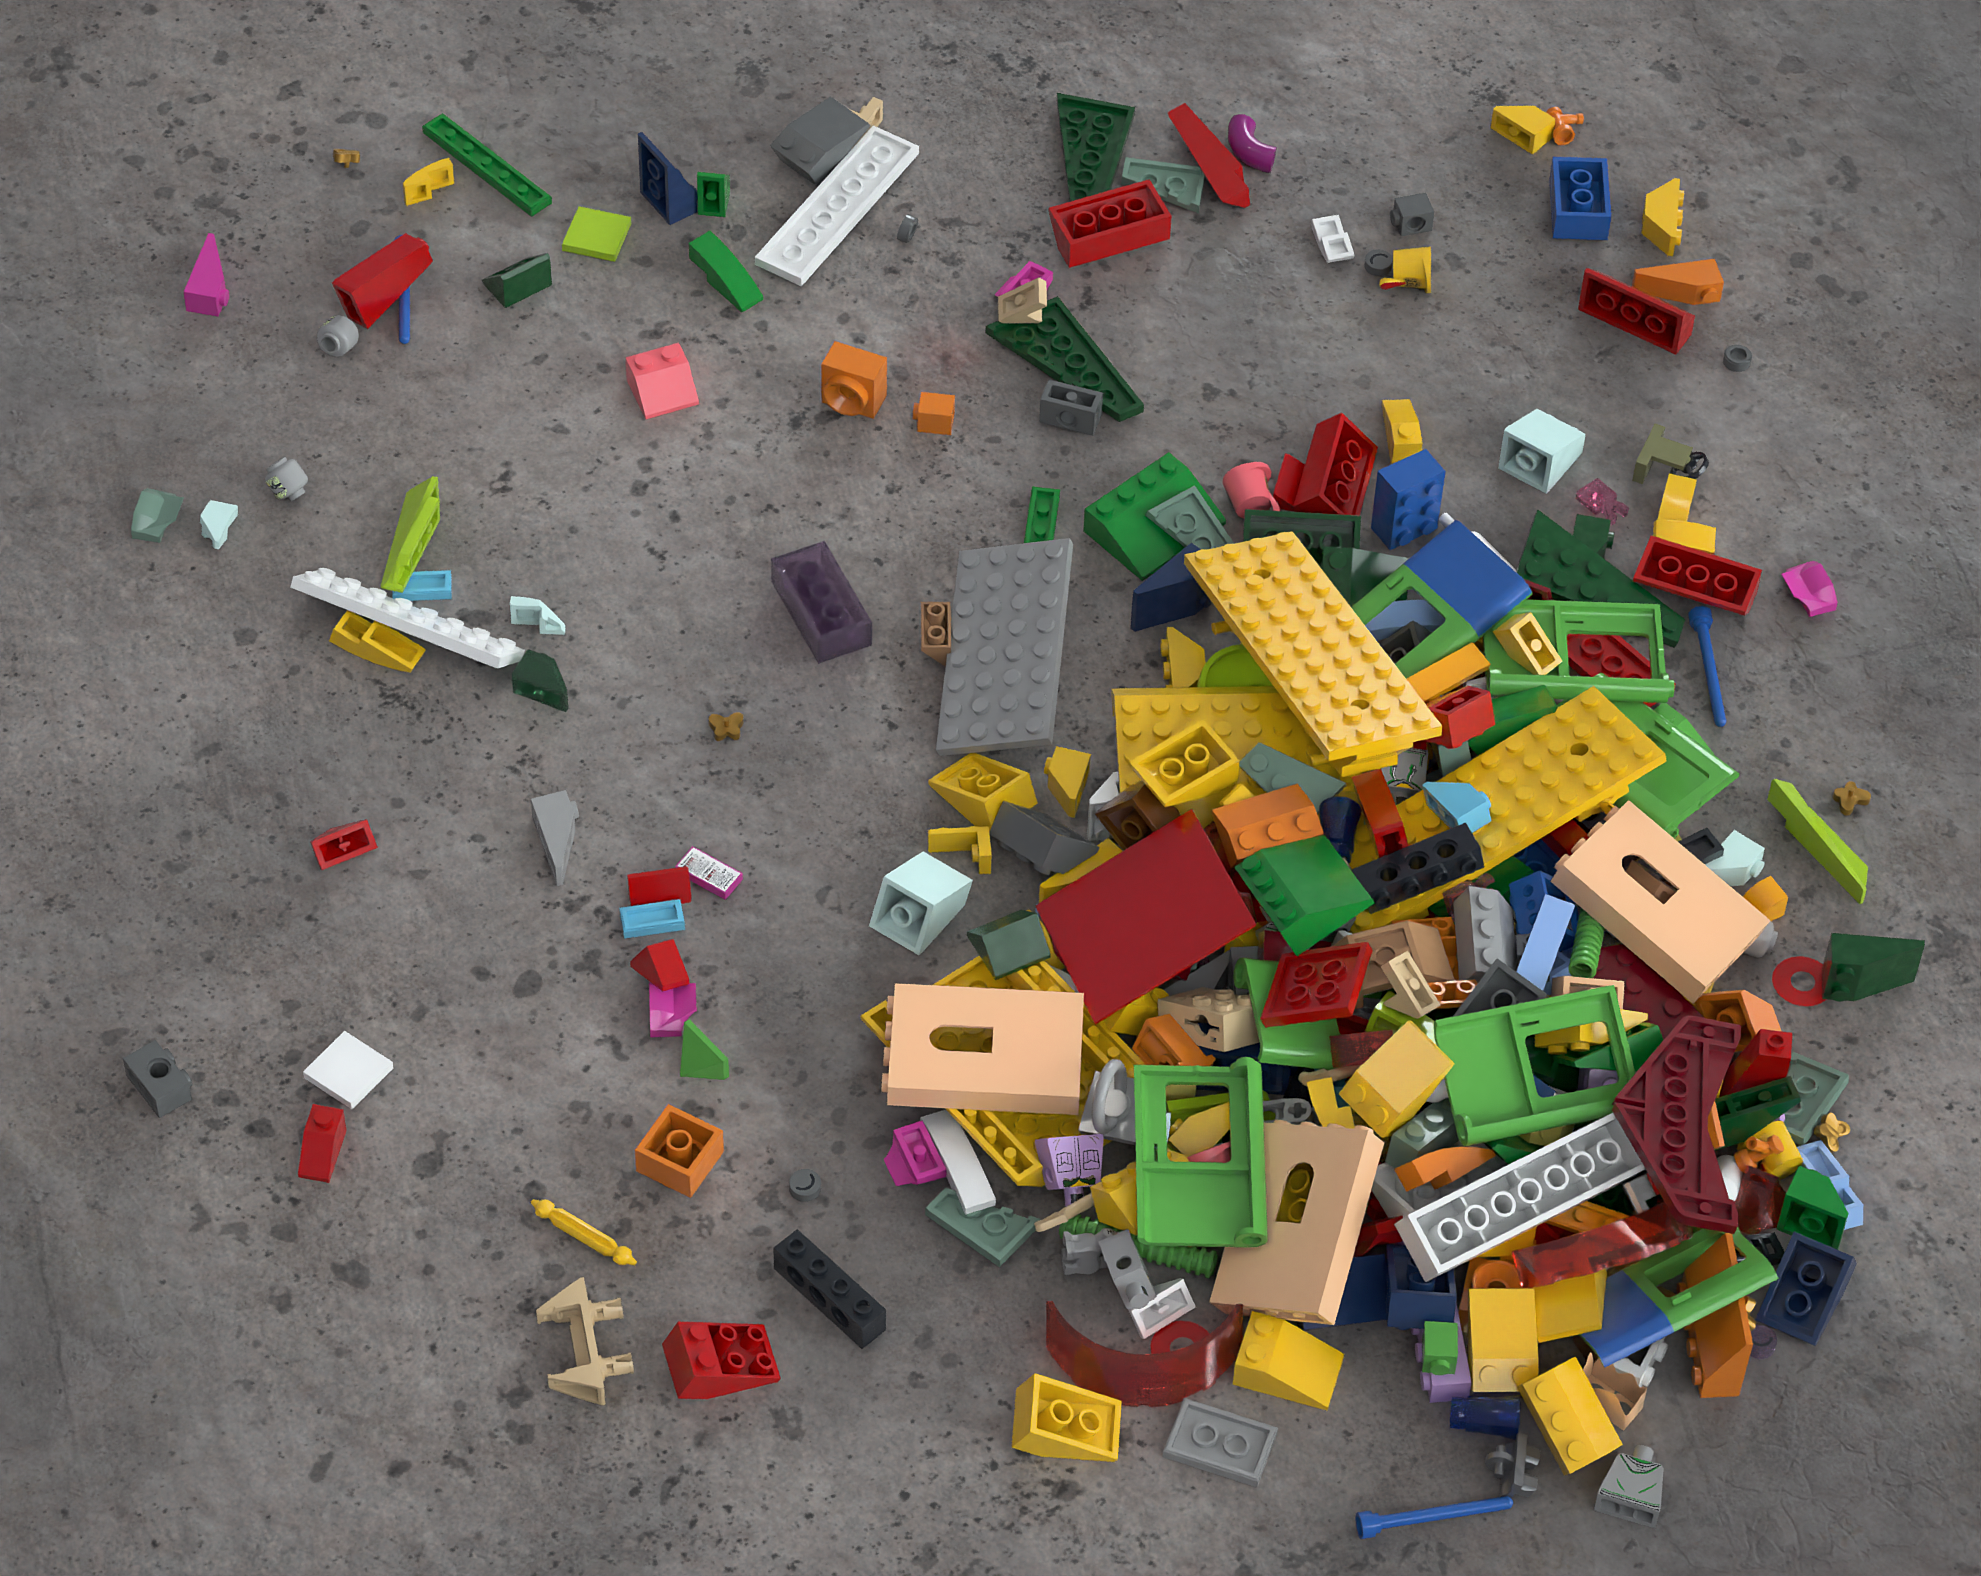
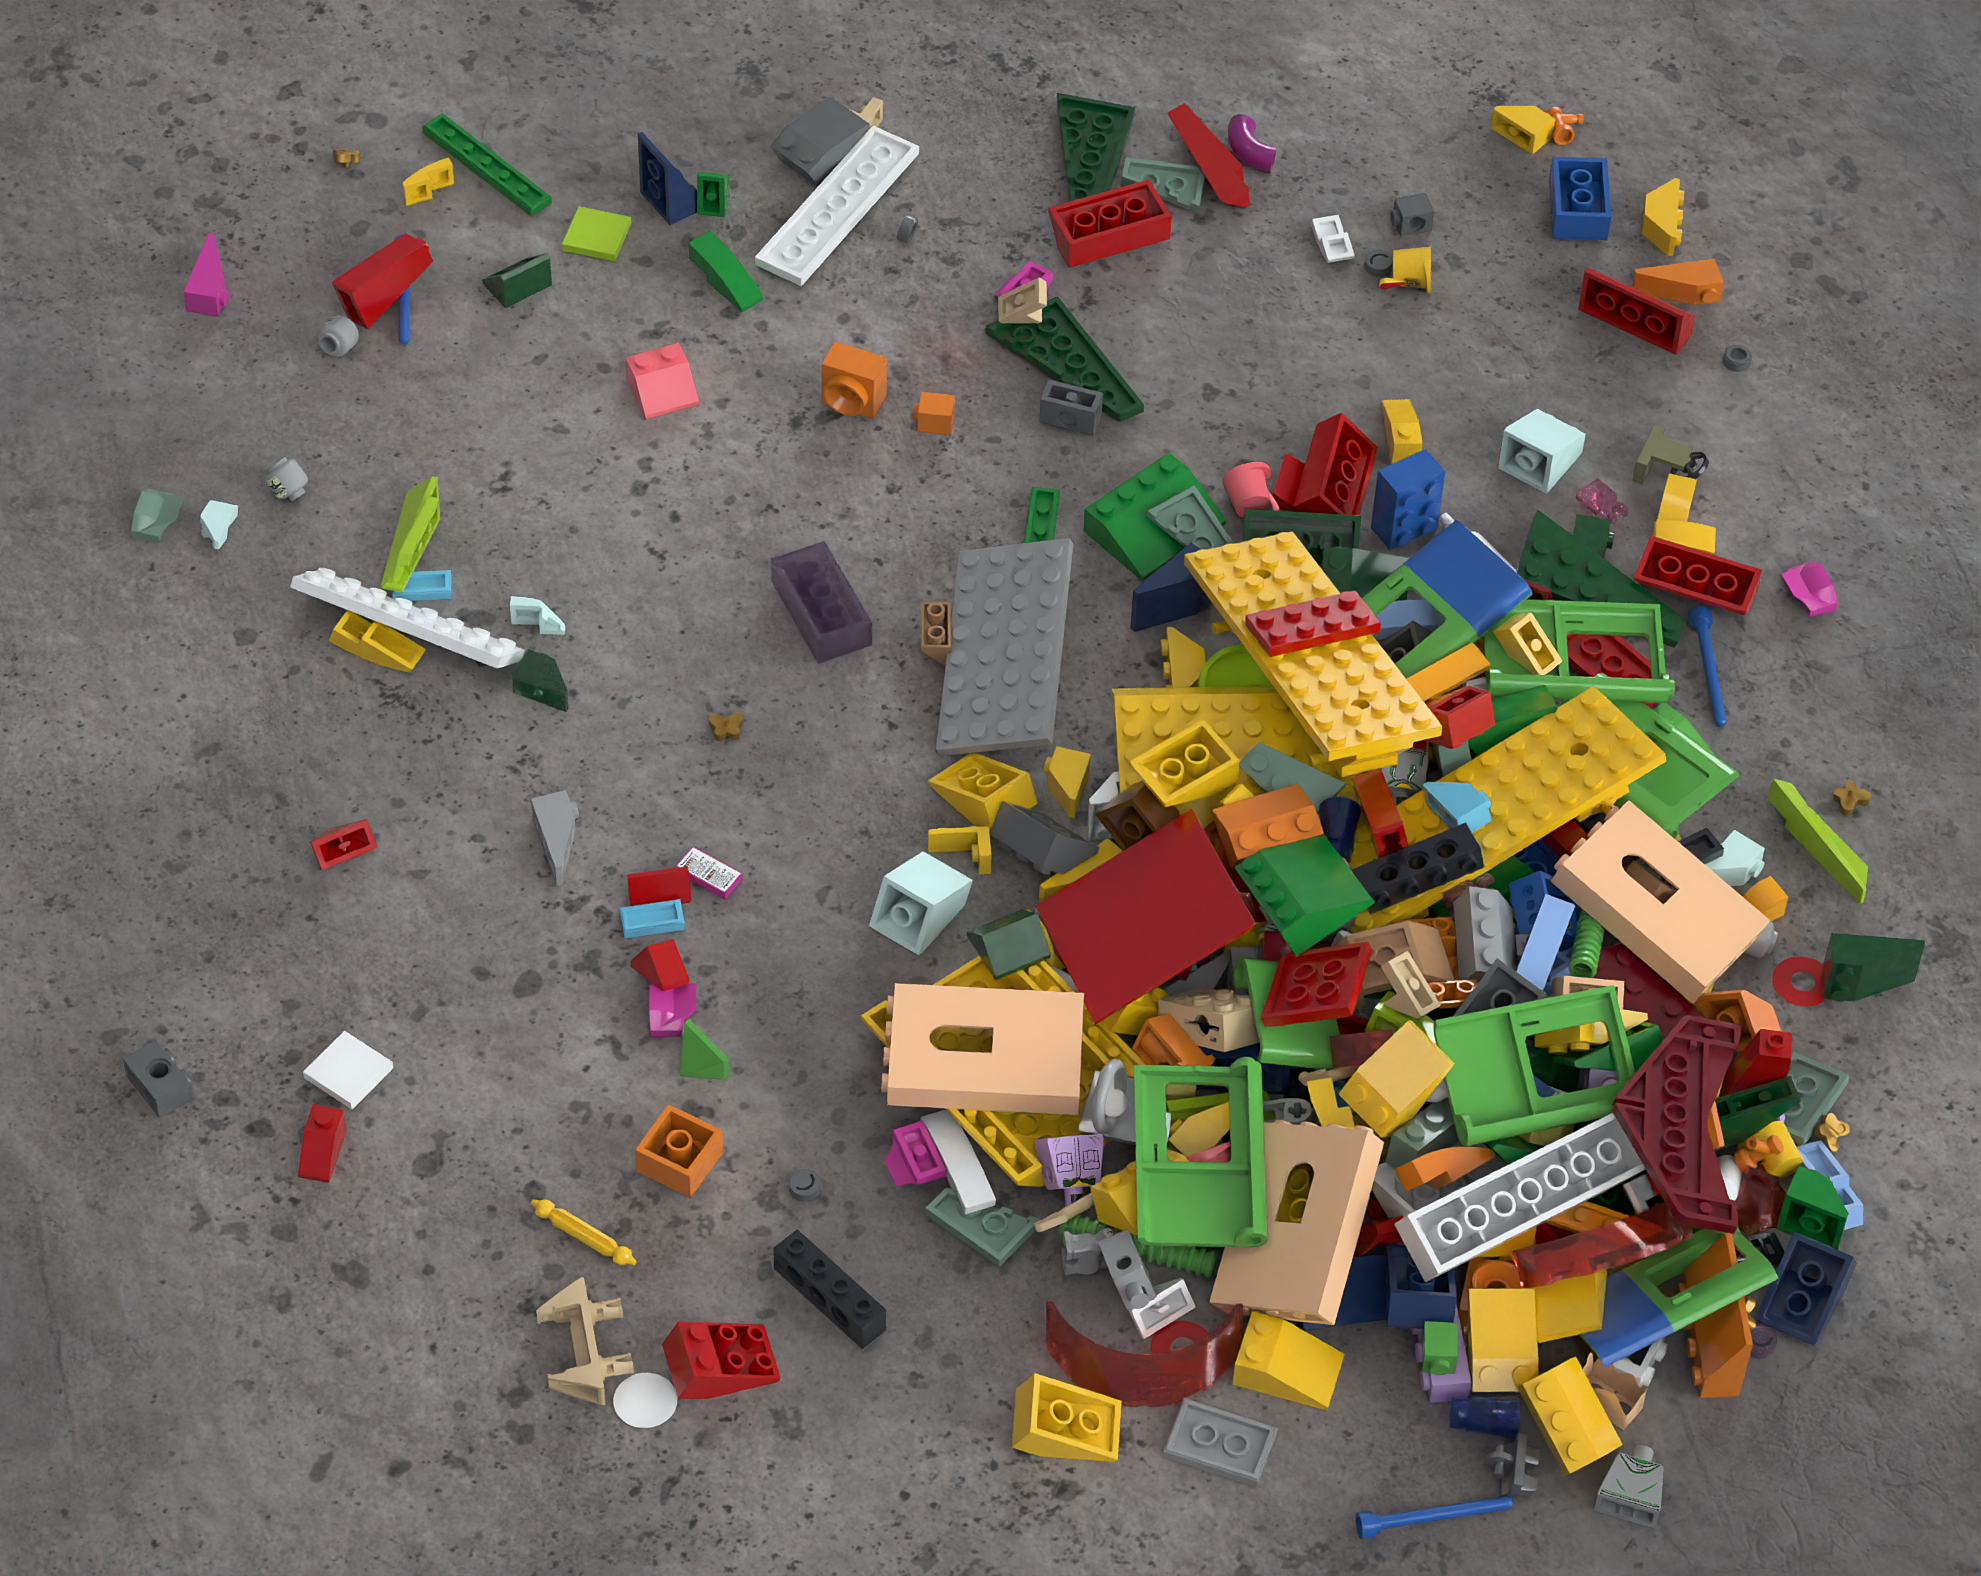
none -> white sticker [613,1373,677,1428]
none -> plate [1245,591,1381,657]

